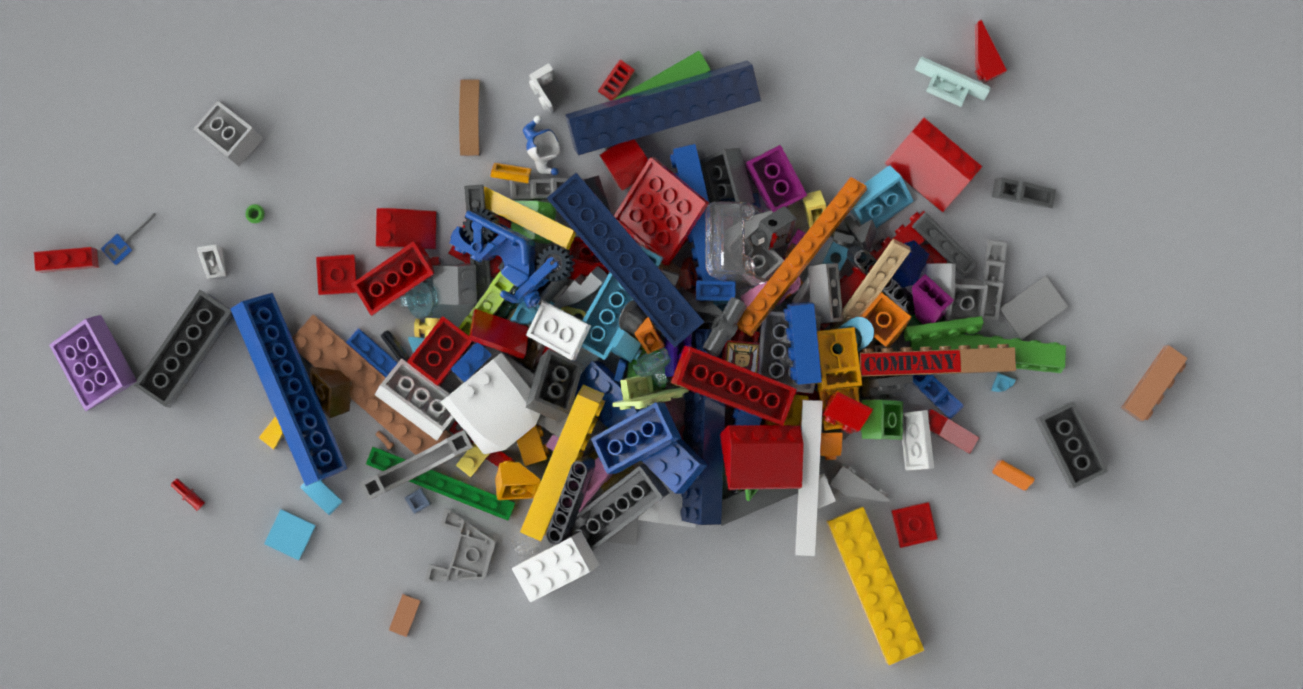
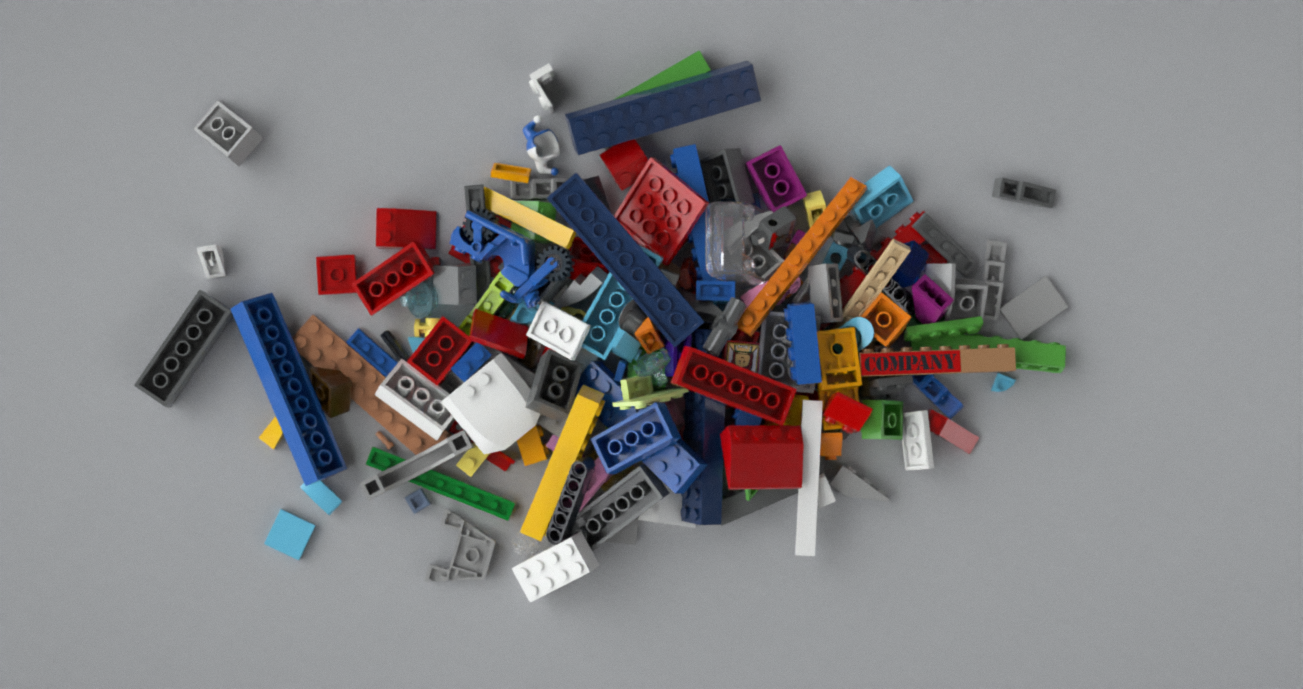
red brick [34,247,99,273] -> none
medium lavender slope [49,315,137,411] -> none
piece [101,213,156,266] -> none
red axle [171,478,206,511] -> none
bright green plate [245,204,265,224] -> none
nougat tile [389,594,421,637] -> none
medium nougat slope [459,80,480,156] -> none
light orange slope [495,461,541,500] -> none
red slope [598,59,635,101] -> none
yellow brick [826,506,925,665] -> none
slope [884,117,983,213] -> none
red tile [891,502,938,548] -> none
light aqua bracket [915,57,991,107] -> none
red slope [975,20,1007,84] -> none
orange slope [992,460,1035,491] -> none
dark grey brick [1035,402,1108,488] -> none
nougat brick [1121,345,1188,421] -> none

